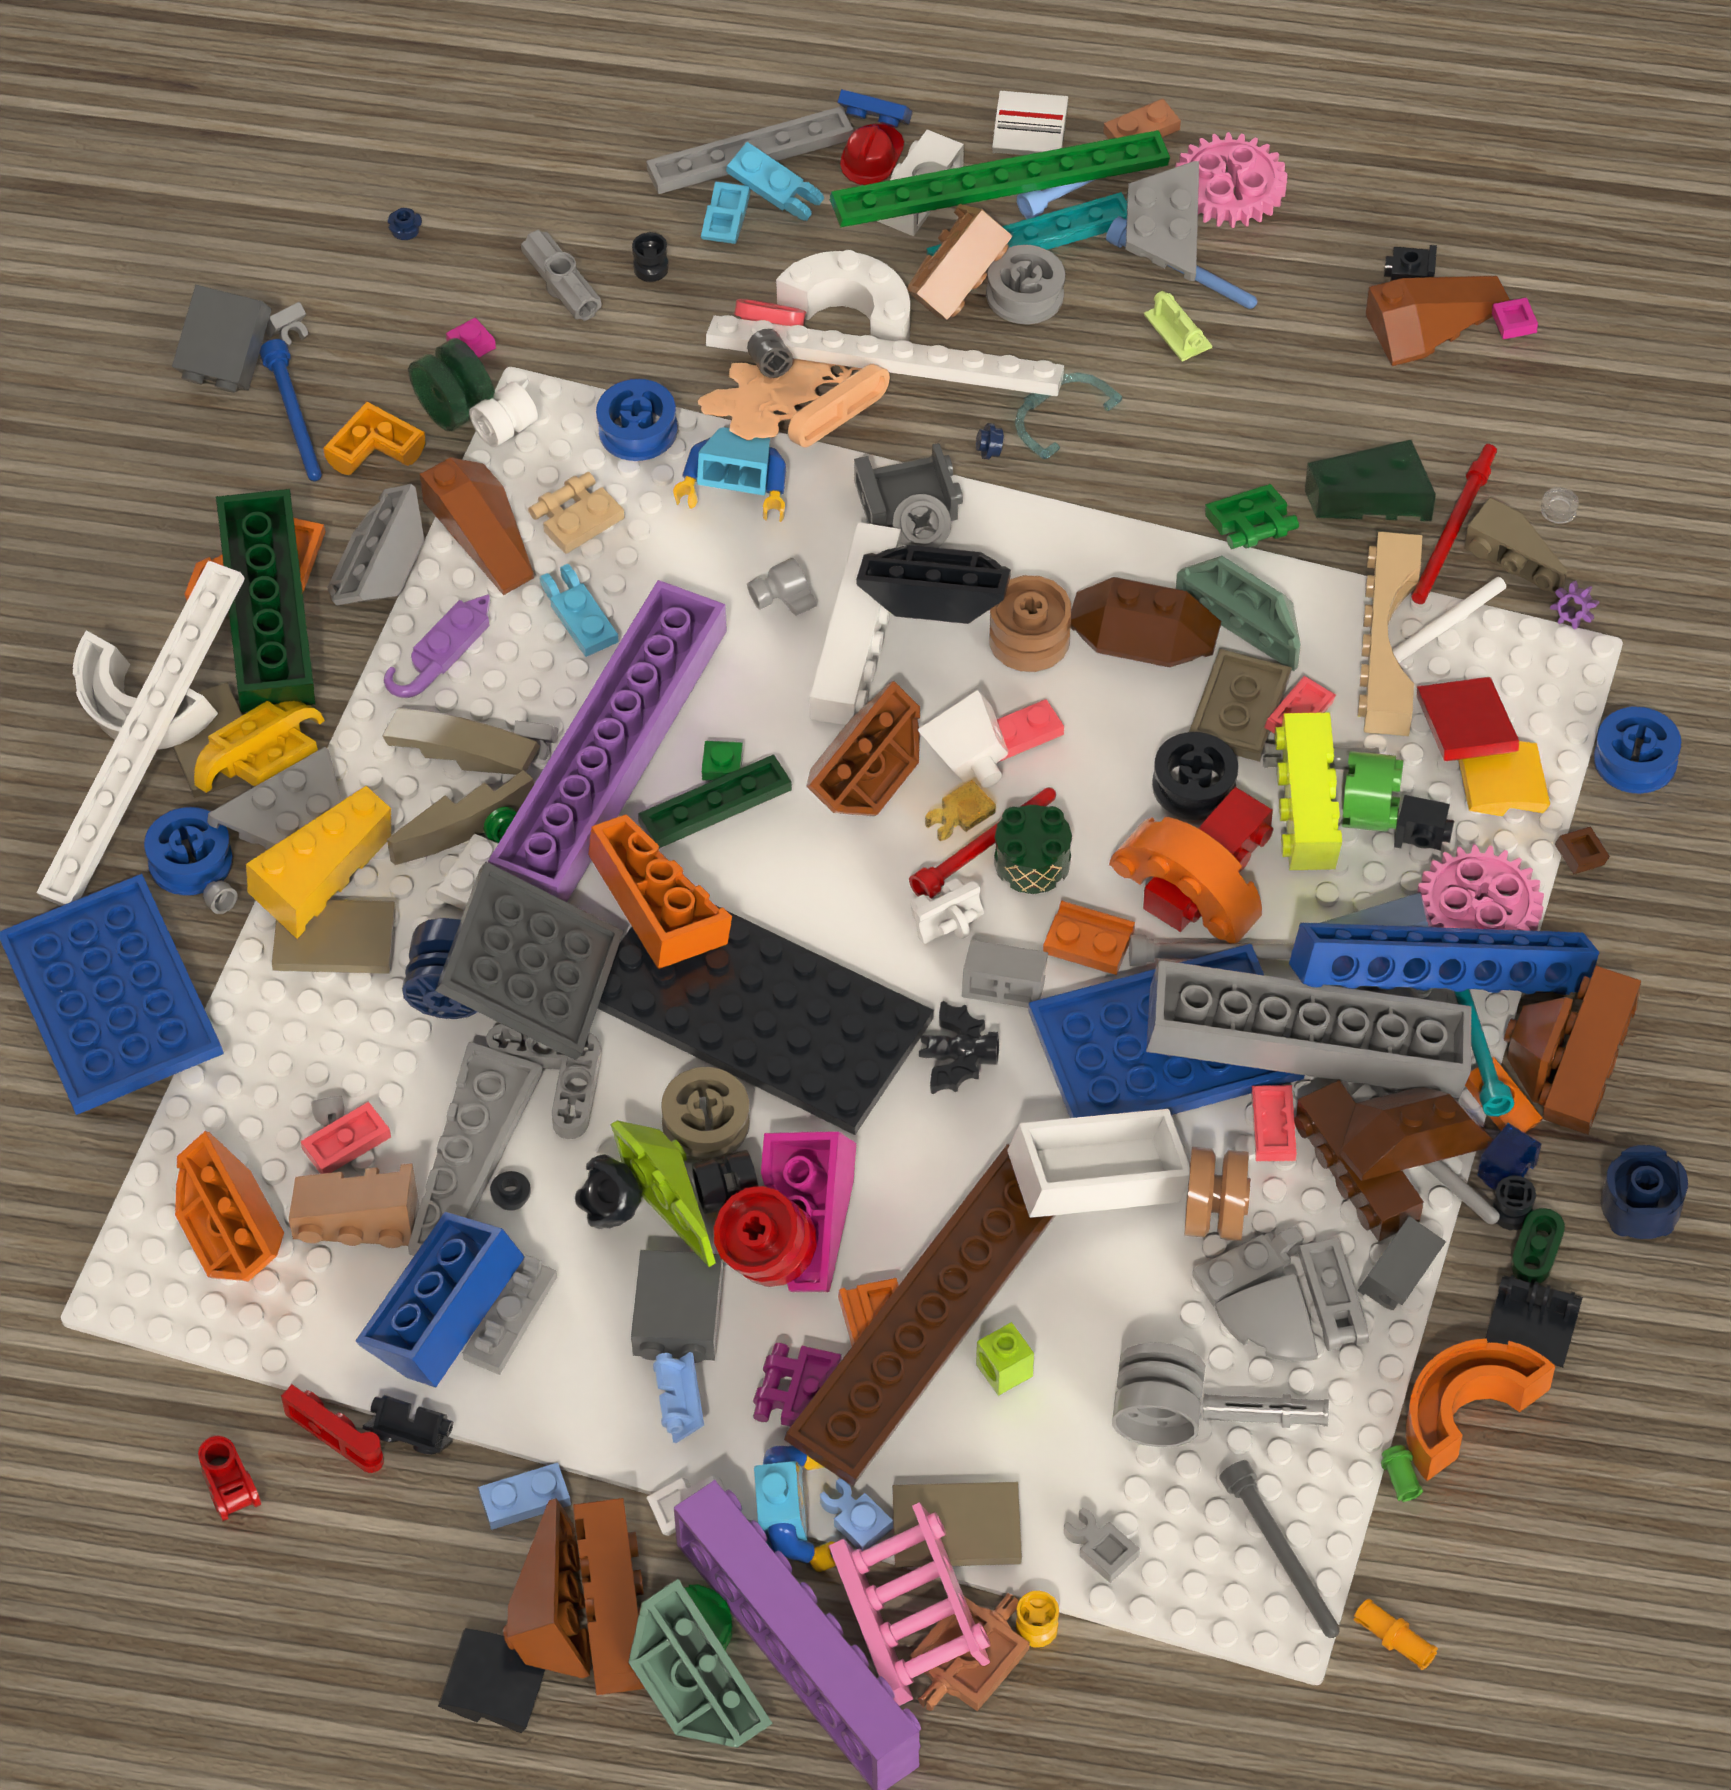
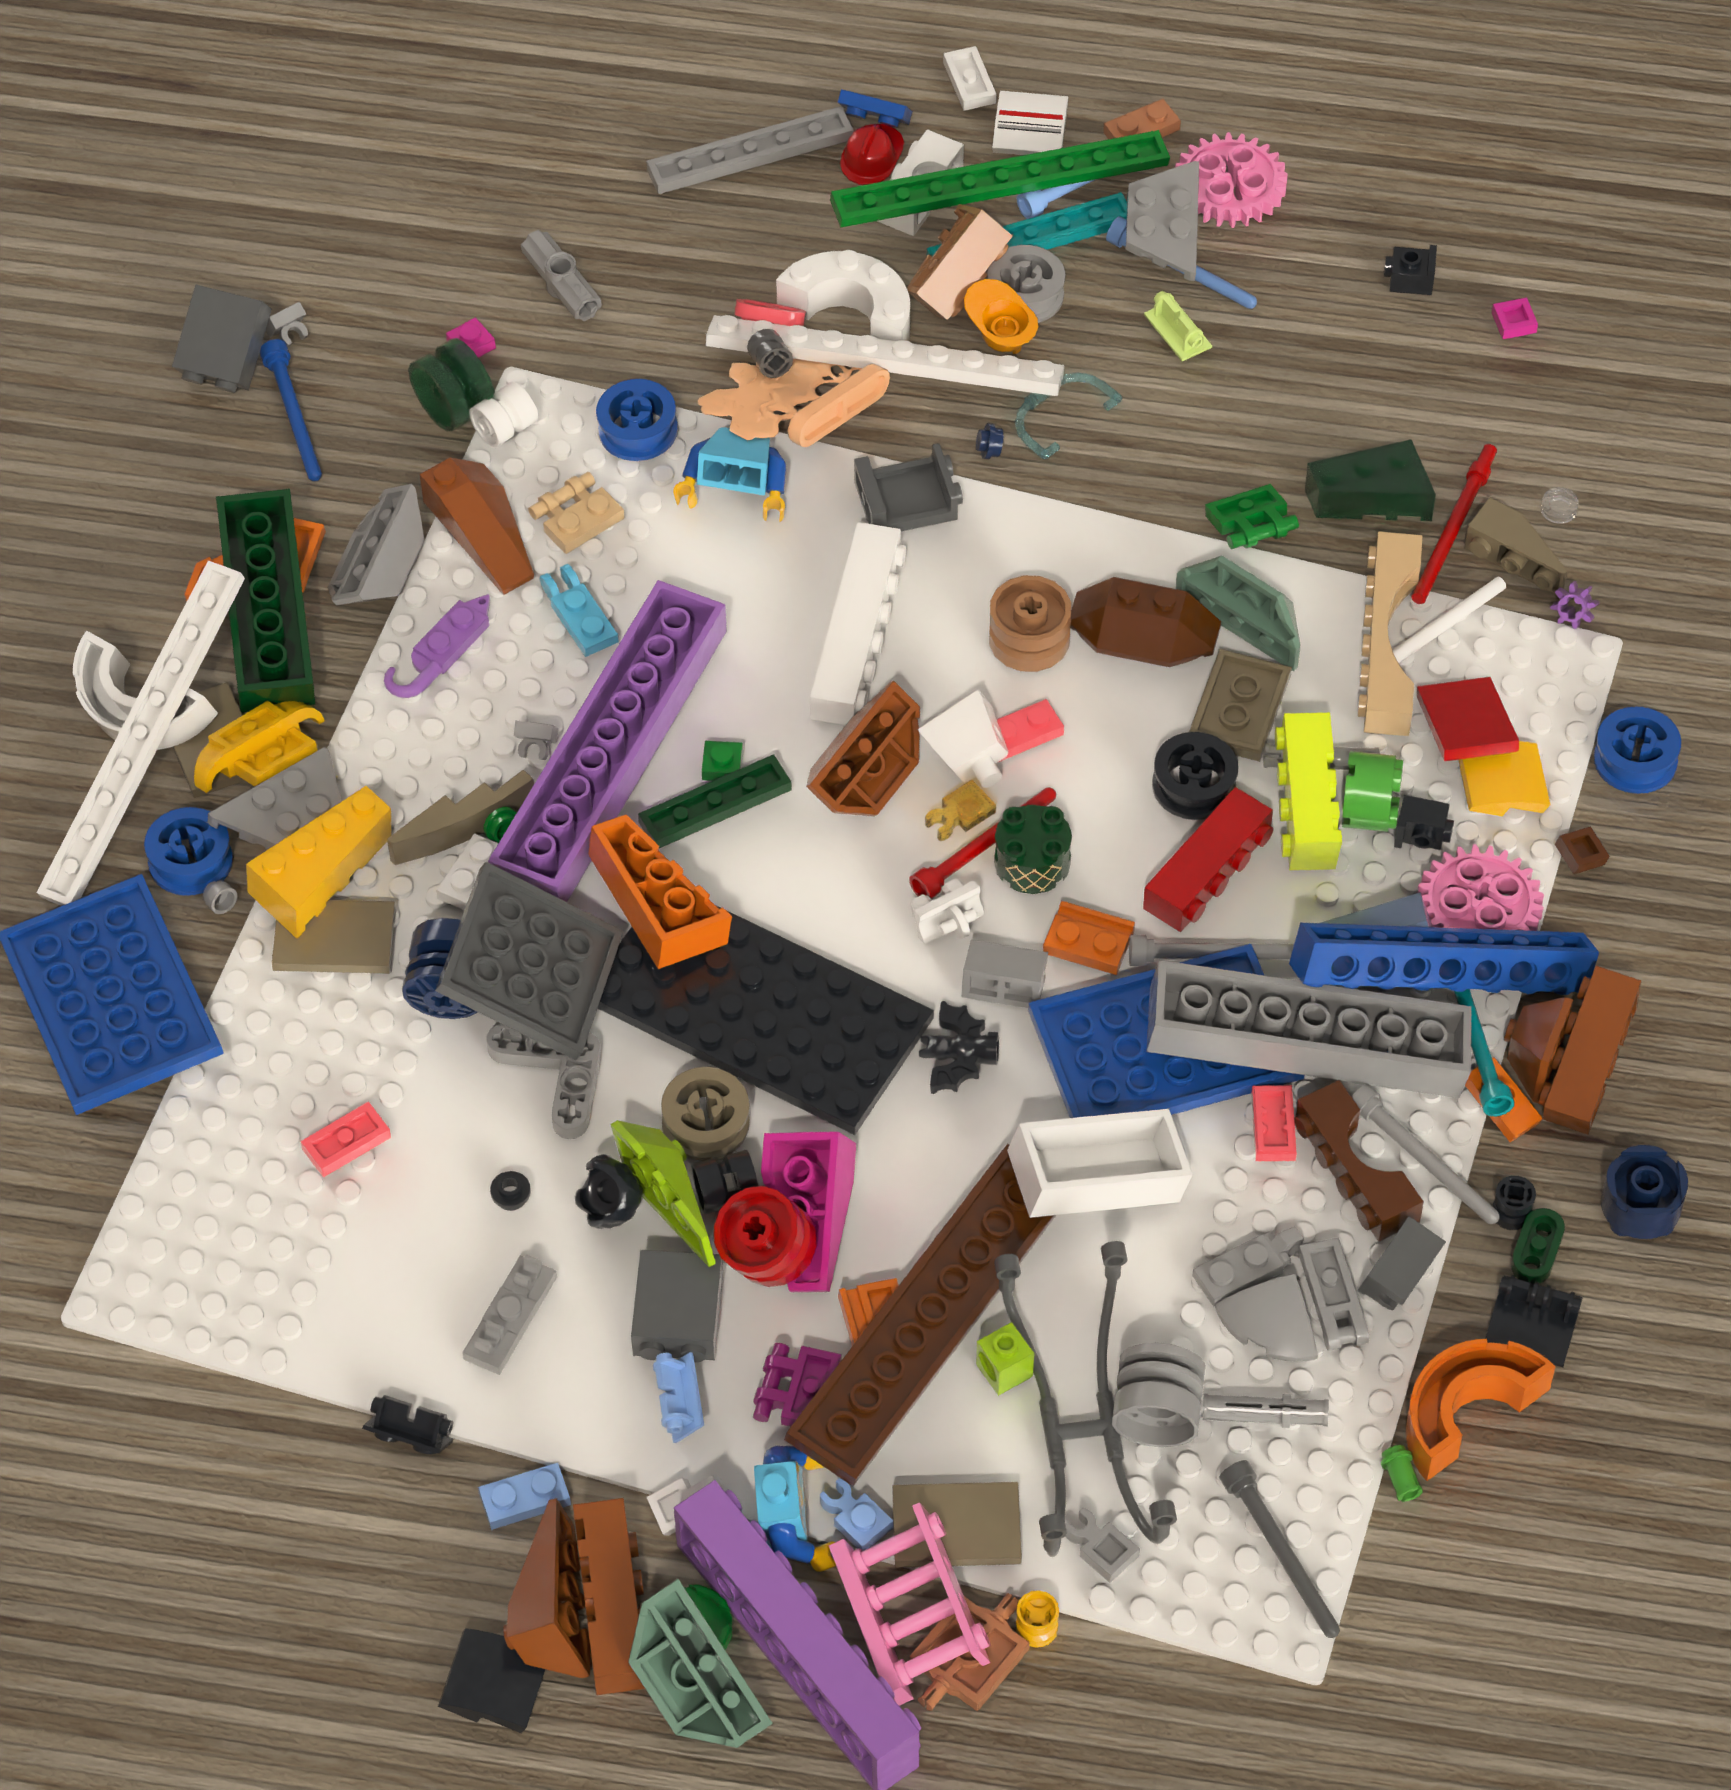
orange wedge [175,1131,284,1282] -> none
red piece [198,1436,261,1522] -> none
red plate [281,1384,384,1473] -> none
medium nougat wedge [289,1163,419,1248] -> none
light grey hinge [311,1096,344,1126] -> none
light orange brick [323,402,425,475] -> none
blue slope [355,1212,525,1388] -> none
dark tan slope [382,708,540,775] -> none
dark blue plate [387,208,422,240] -> none
light grey wing [408,1041,542,1256] -> none
black wheel [632,232,669,282] -> none
medium azure slope [701,181,750,244] -> none
medium azure hinge [726,142,824,221] -> none
light grey piece [747,558,817,616] -> none
black wedge [856,545,1011,624] -> none
light grey gear [892,494,951,548] -> none
orange brick [1109,817,1262,943] -> none
medium nougat wheel [1184,1147,1251,1241] -> none
coral plate [1264,676,1336,734] -> none
reddish brown wedge [1340,1087,1494,1181] -> none
light orange pin [1353,1598,1438,1670] -> none
dark orange wedge [1366,276,1511,366] -> none
clear blue brick [1477,1123,1542,1190] -> none
none -> white plate [943,46,996,111]
none -> light orange piece [964,279,1038,355]
none -> dark grey bar [994,1241,1177,1557]

